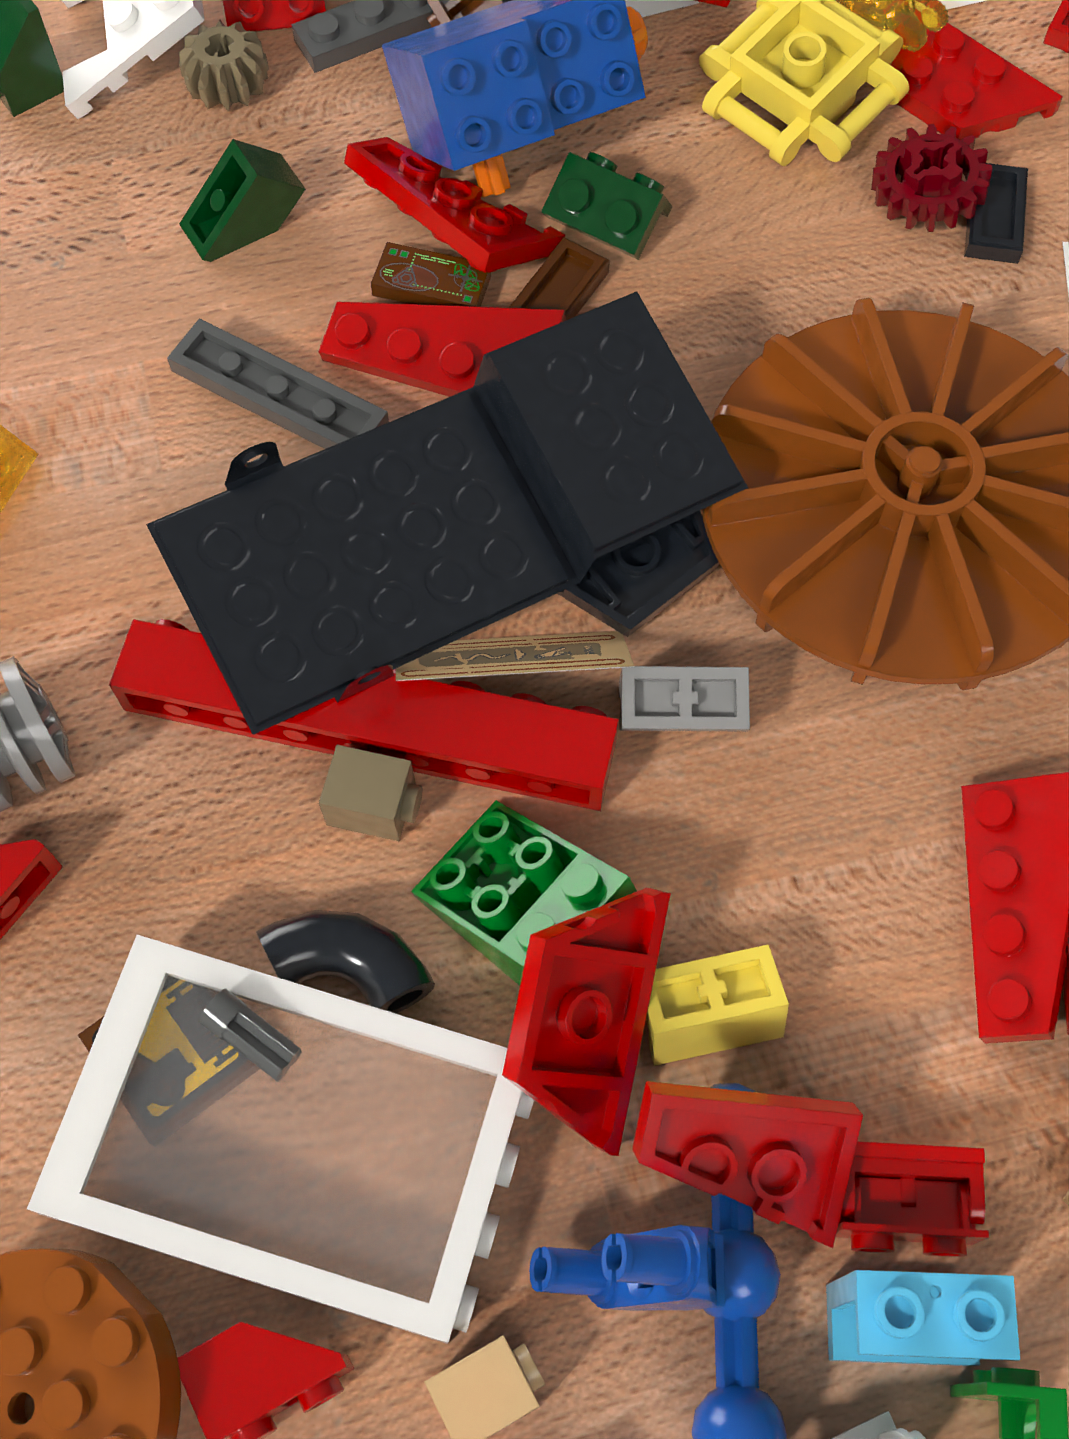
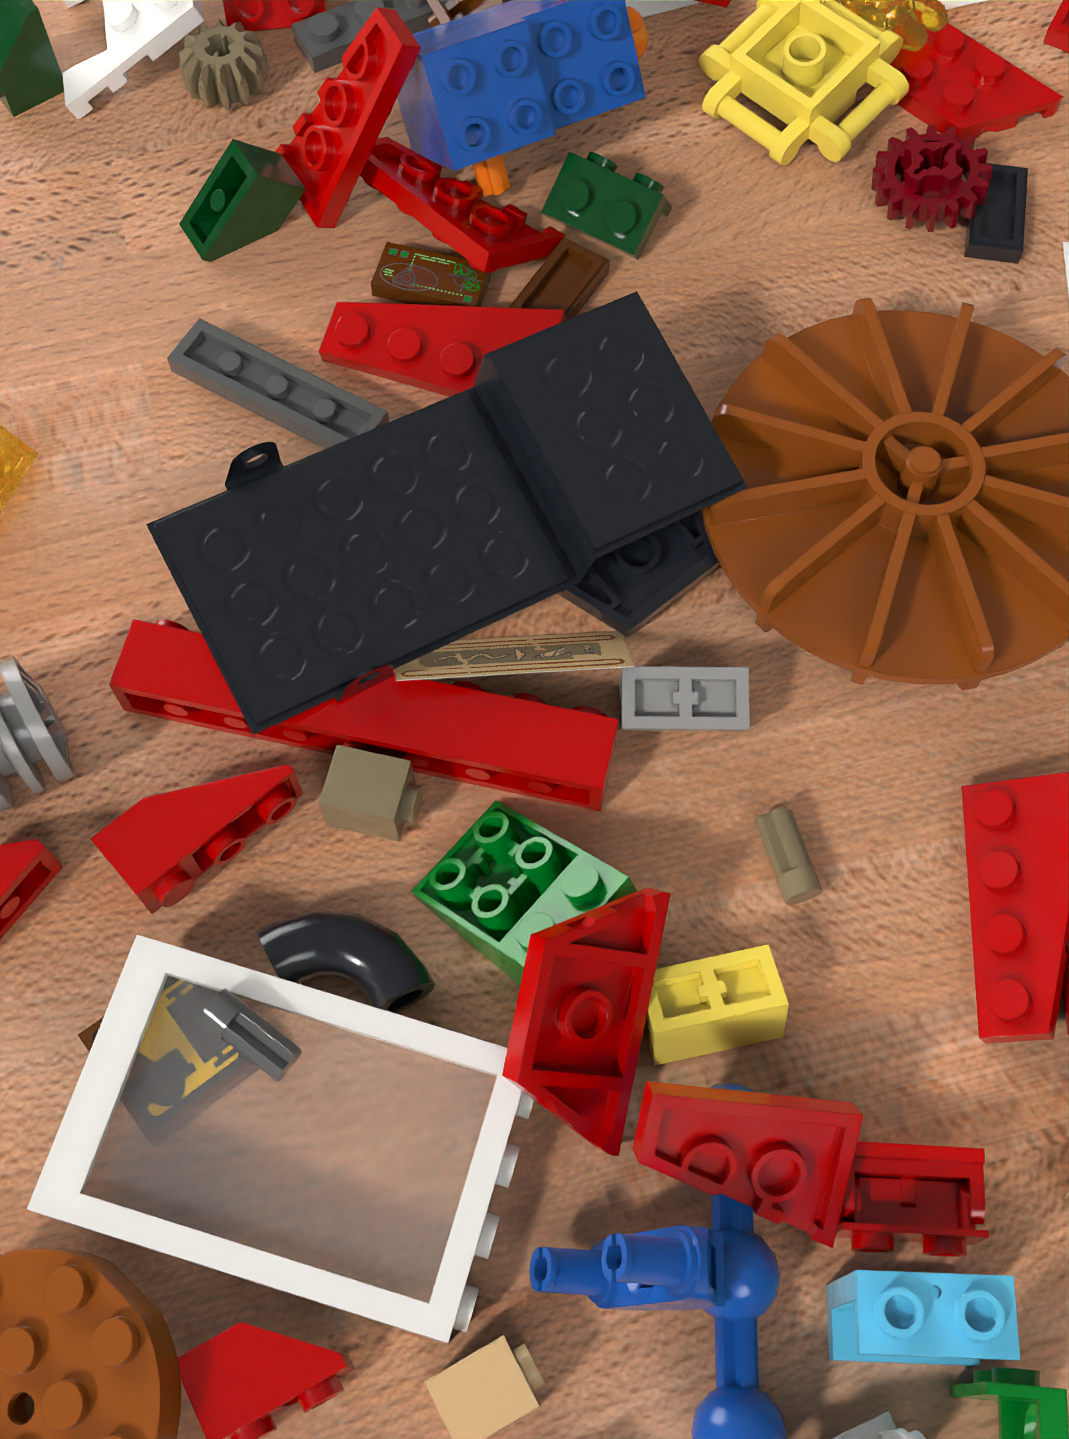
none -> red slope [91,764,303,914]
none -> red wing [275,7,421,228]
none -> dark tan piece [755,807,823,905]

